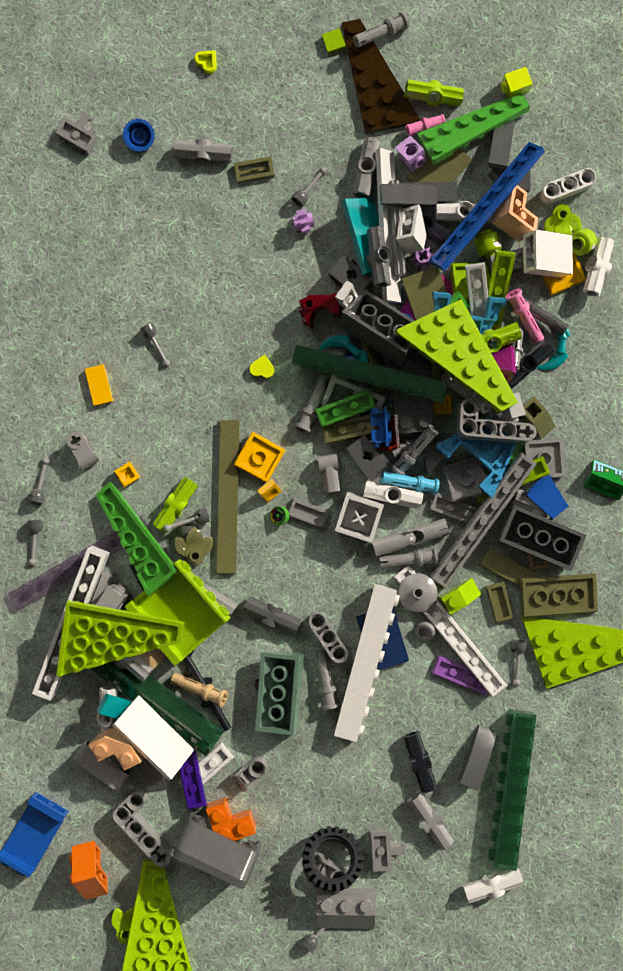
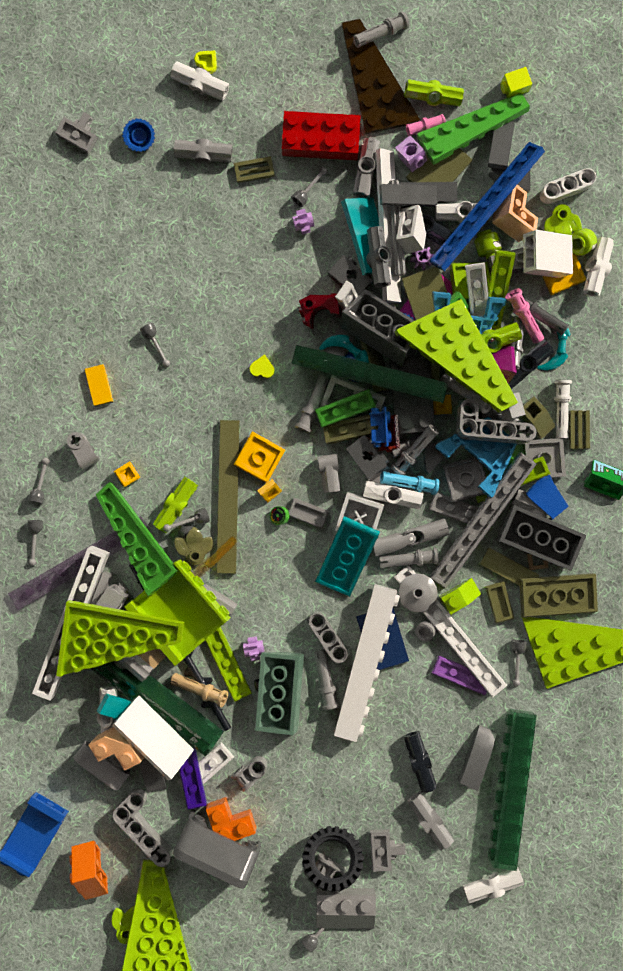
dark grey piece [242,596,301,635] -> none
lime tile [322,28,346,54] -> none
none -> white piece [170,62,229,101]
none -> clear yellow tile [205,536,238,568]
none -> lime tile [205,627,252,702]
none -> lavender gear [243,636,264,661]
none -> red brick [282,111,361,161]
none -> teal tile [315,516,380,597]
none -> white pin [554,380,572,438]
none -> olive tile [569,410,590,449]

